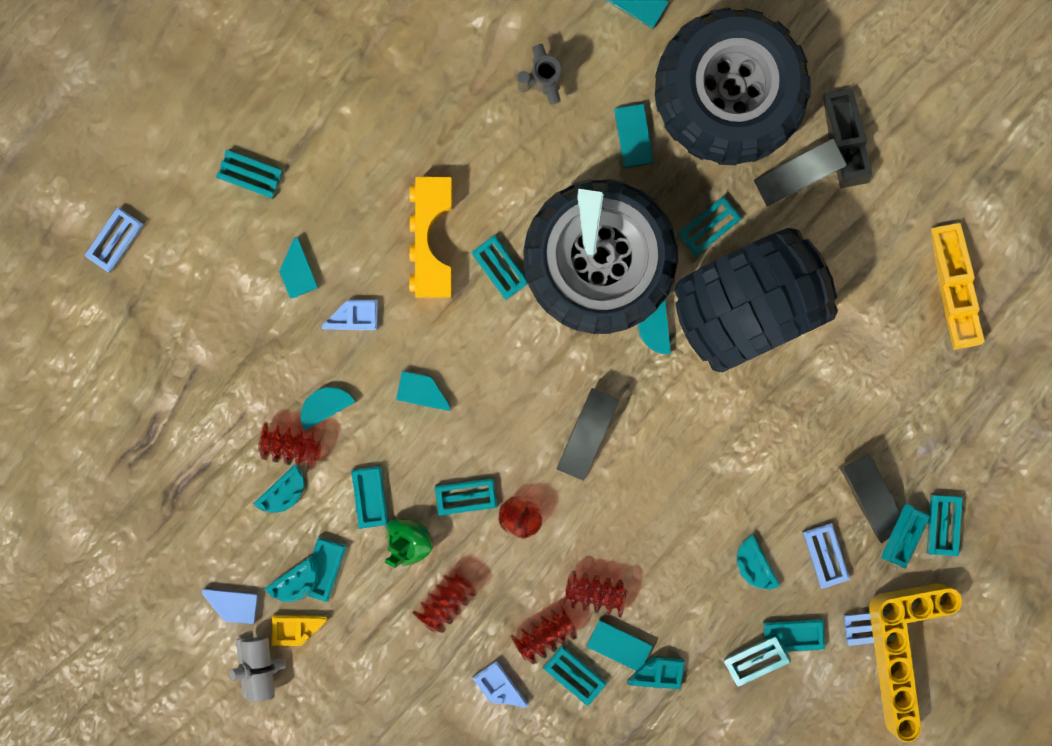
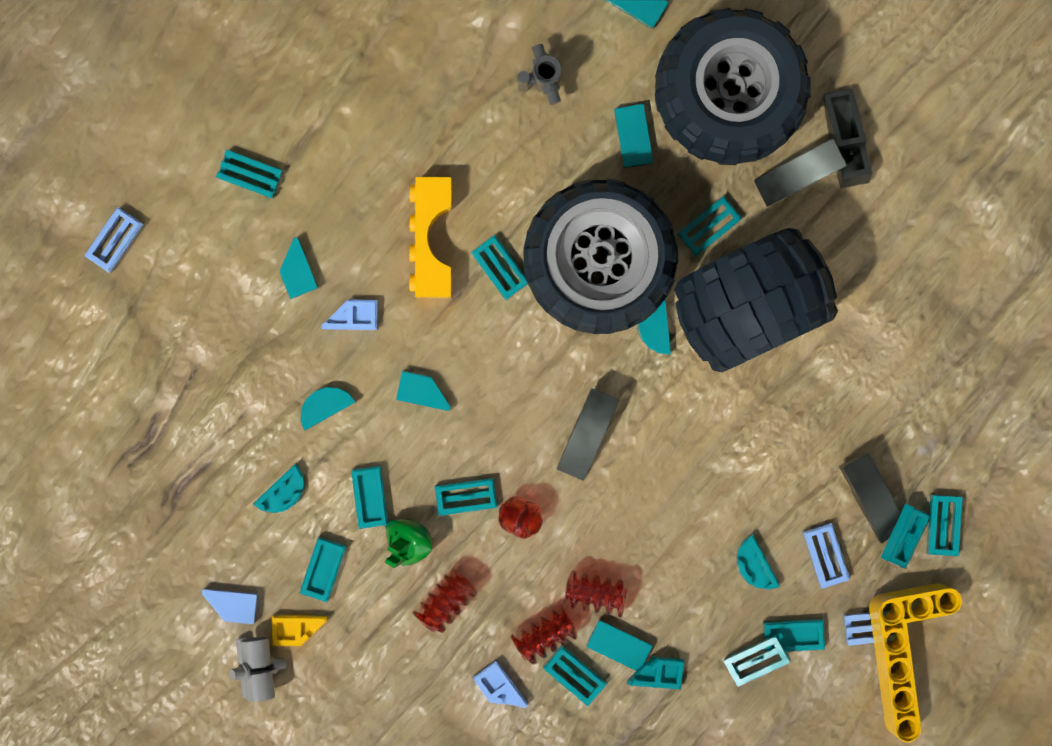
clear red piece [258,422,324,470] -> none
teal tile [264,557,318,602] -> none
light aqua slope [577,189,604,257] -> none
yellow slope [930,223,985,350] -> none

